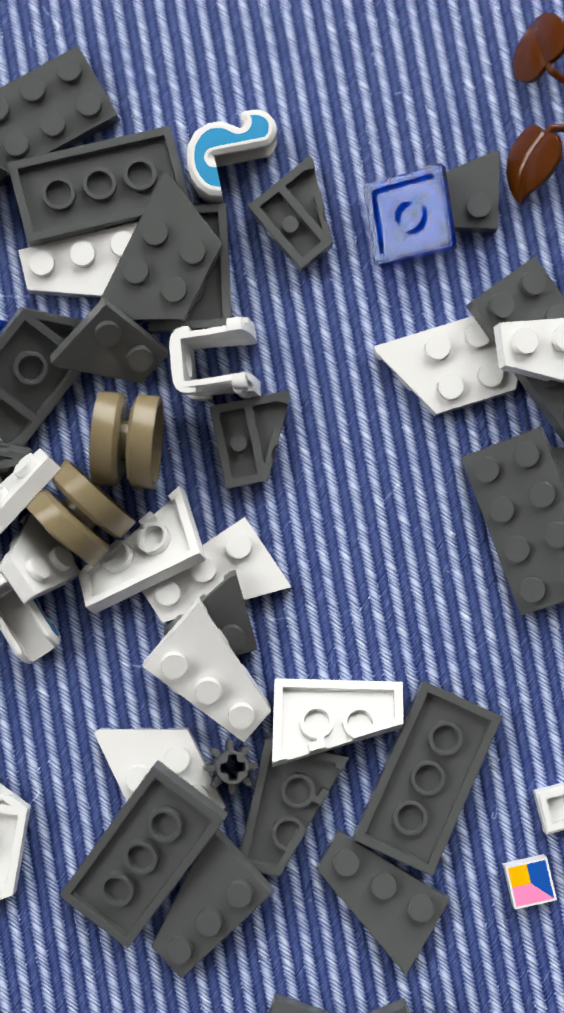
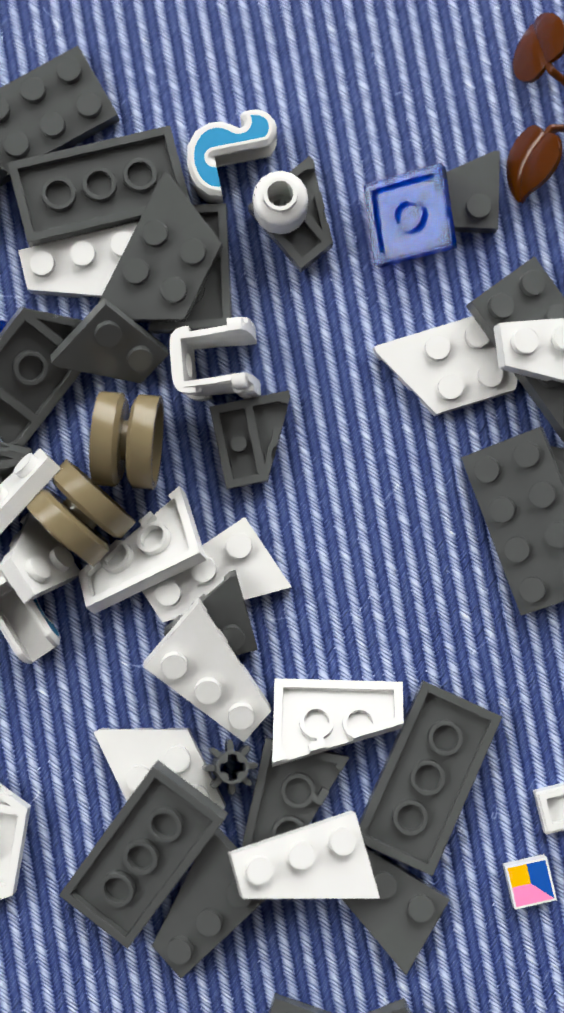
none -> white wing [228,811,380,899]
none -> white head [252,171,308,235]

